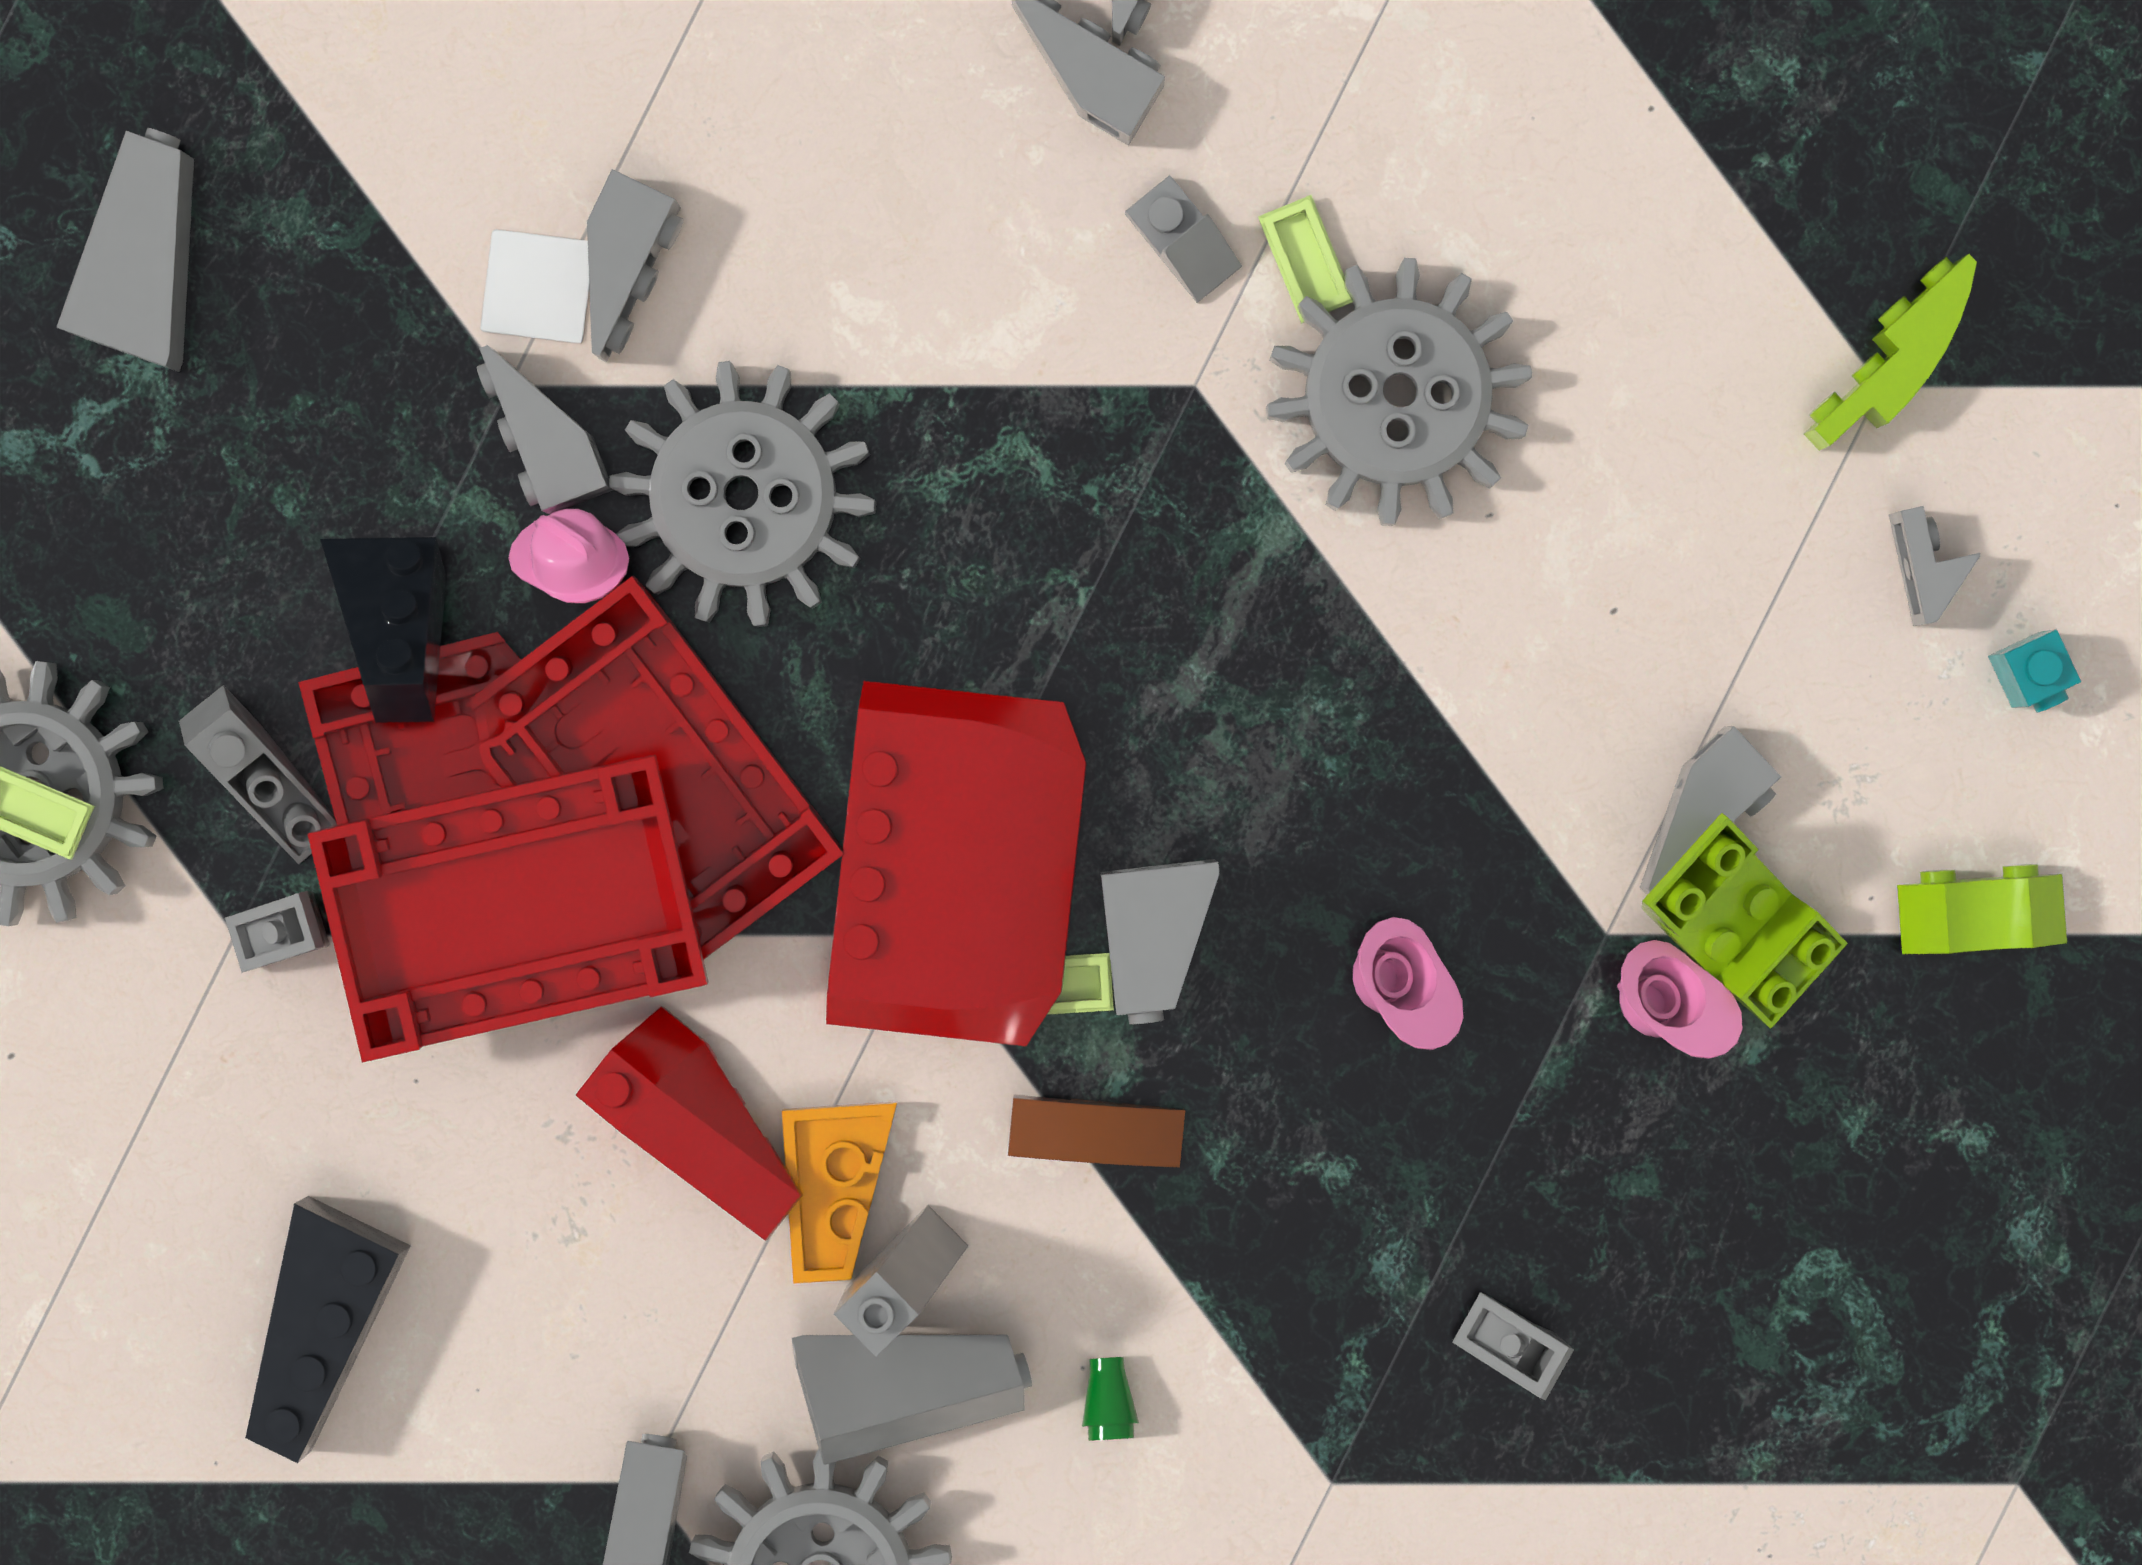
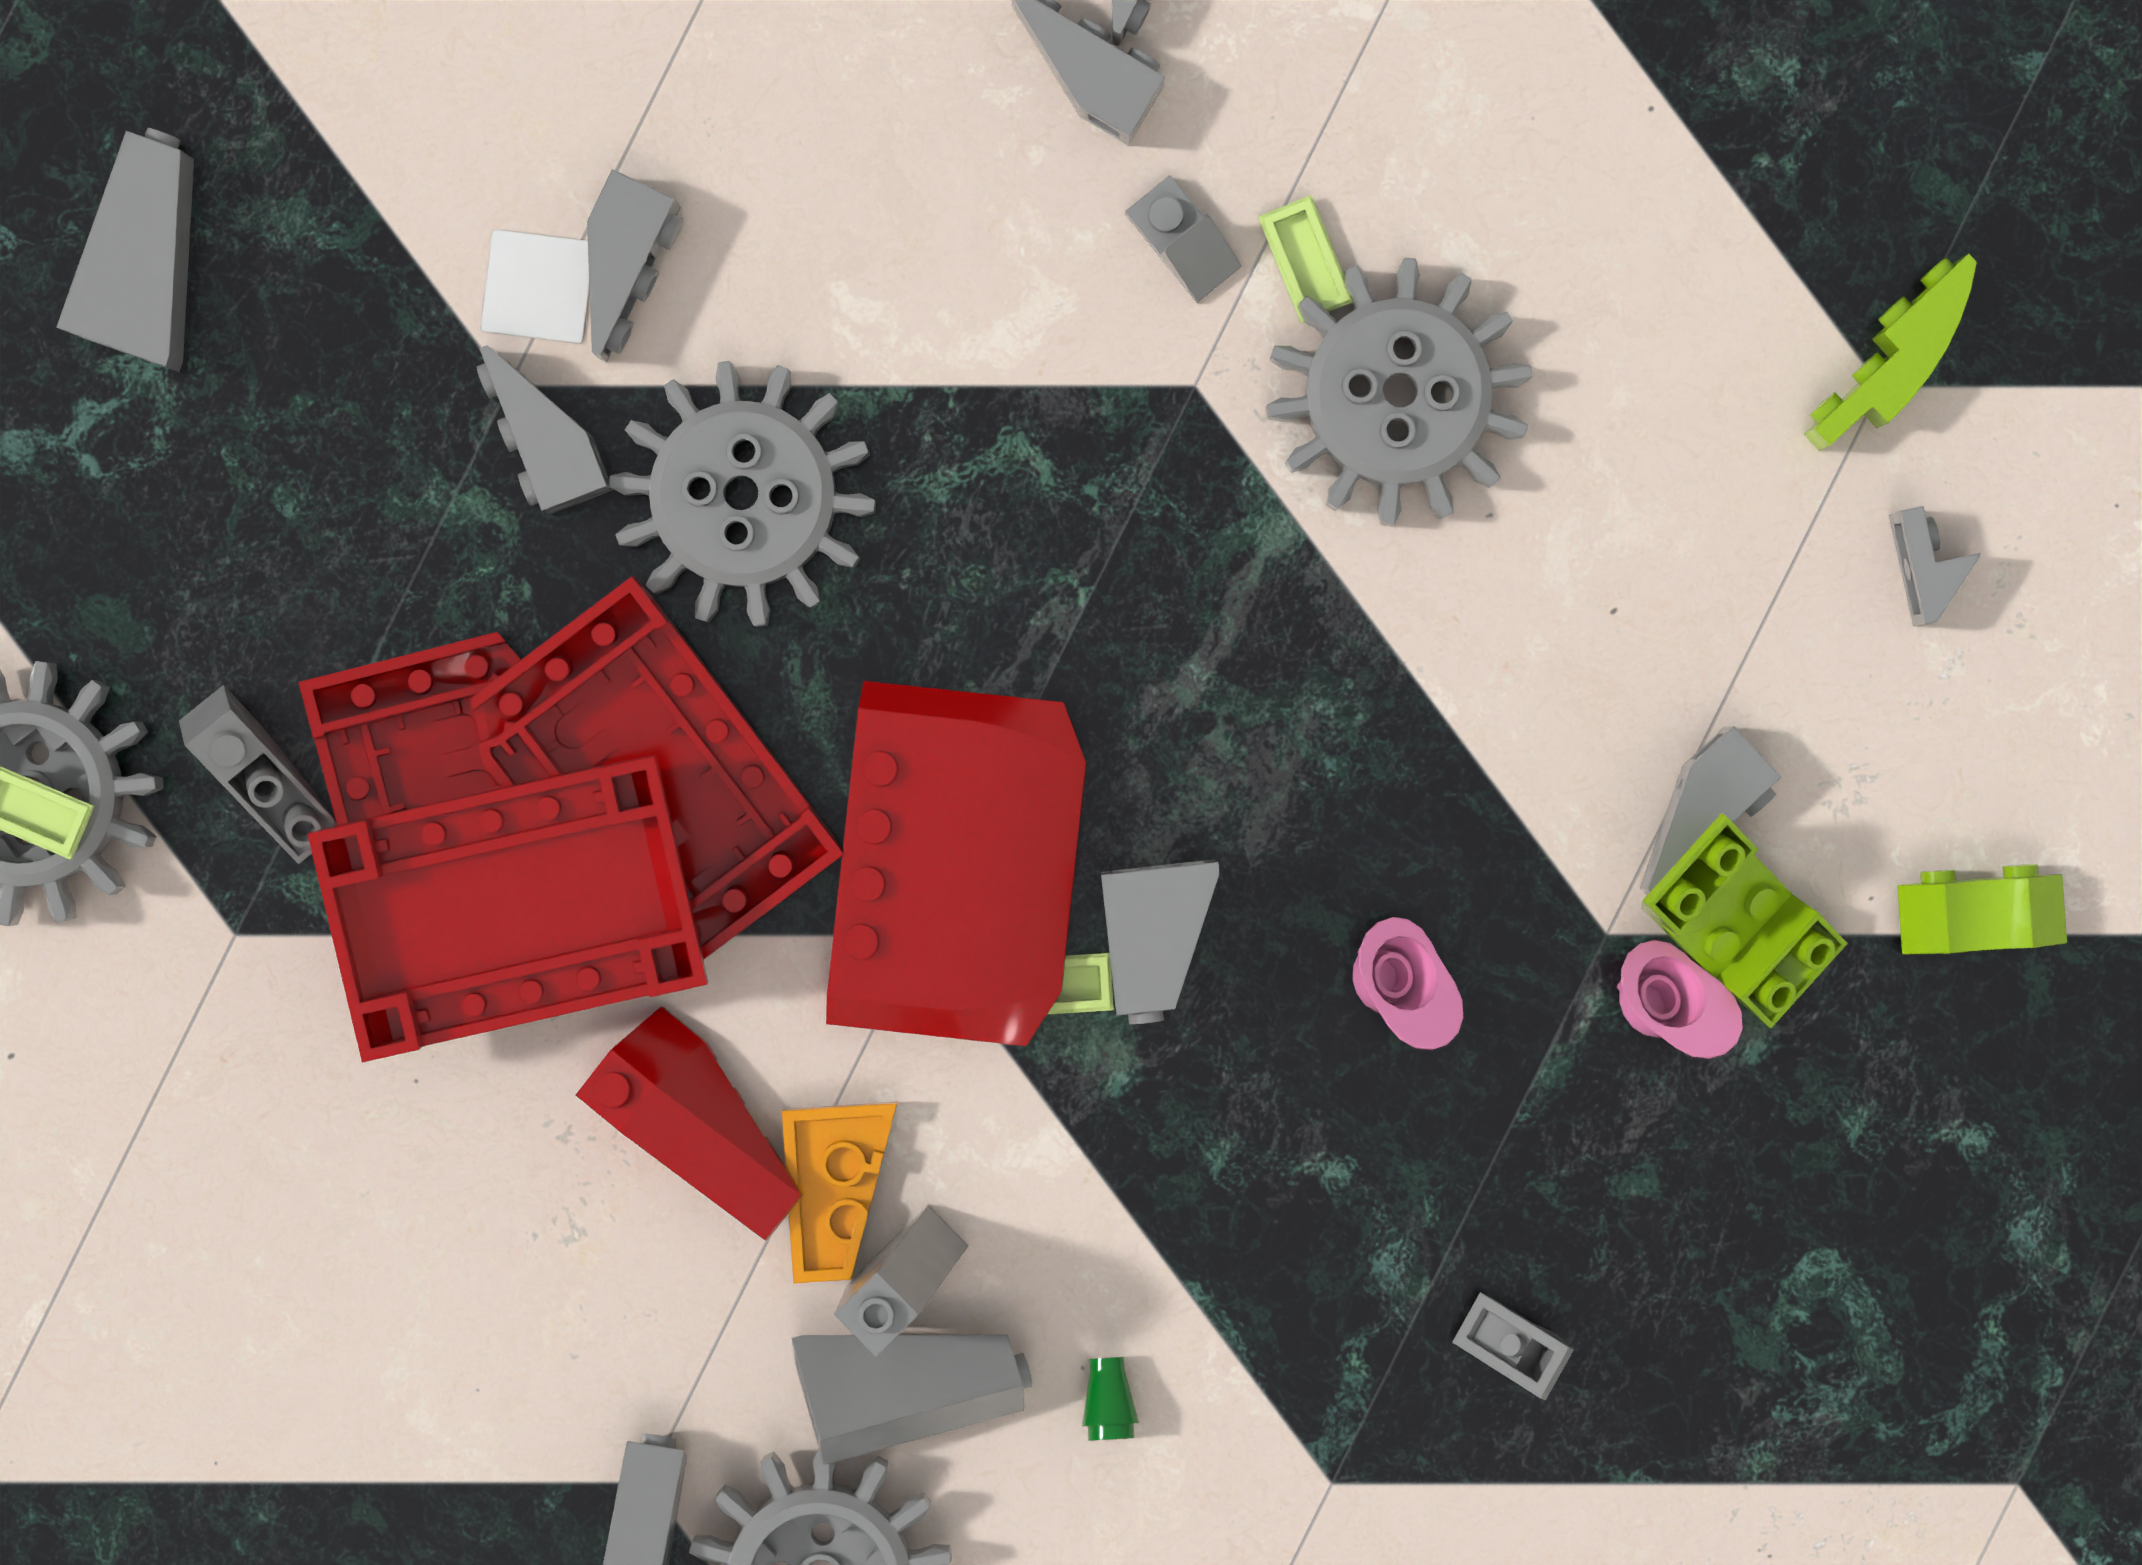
light grey slope [225,891,329,973] -> none
black wedge [245,1196,411,1463] -> none
black wedge [320,537,446,723] -> none
bright pink piece [508,509,629,603] -> none
dark orange slope [1008,1095,1185,1167] -> none
teal brick [1988,629,2081,713] -> none

